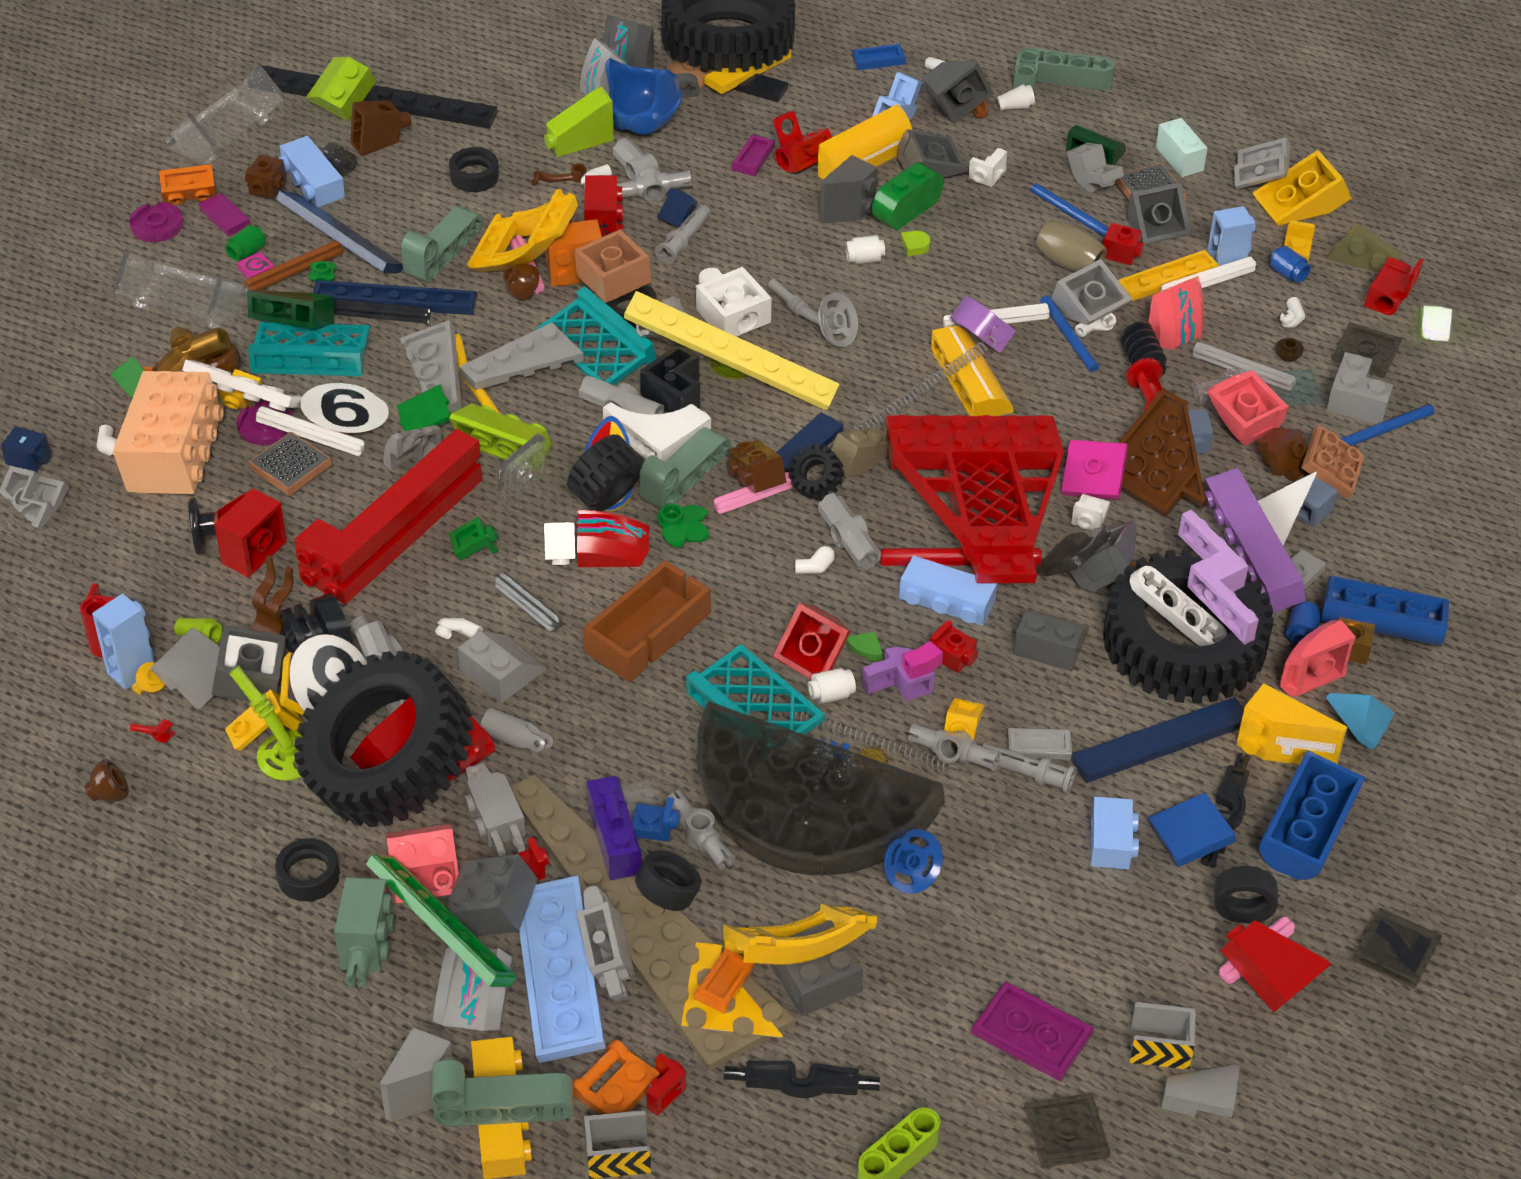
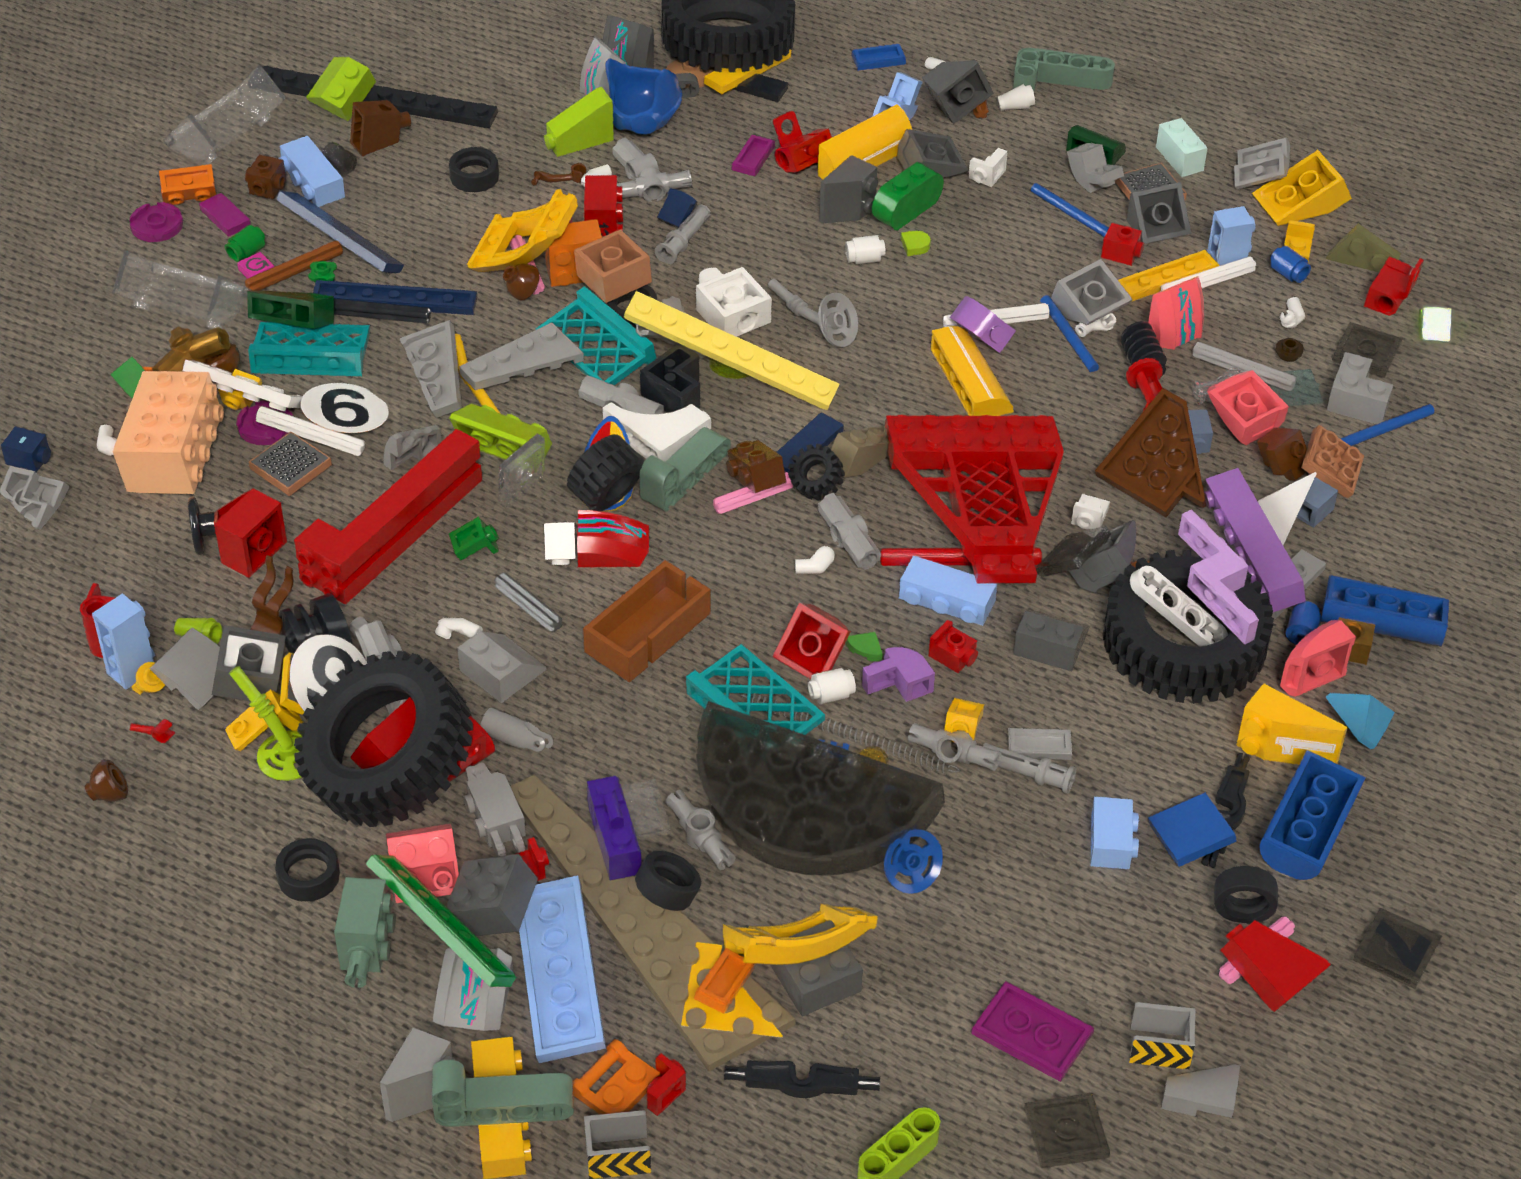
green piece [397,384,451,432] -> none
sand green beam [401,206,483,283] -> none
light grey hinge [577,885,635,1003] -> none
blue bracket [632,797,680,842] -> none
green plate [657,504,709,548] -> none
light grey piece [827,336,996,447] -> none
dark pink piece [902,641,943,679] -> none
dark tan piece [1036,220,1107,272] -> none
dark pink plate [1061,440,1128,500] -> none
dark blue tile [1071,697,1244,783] -> none

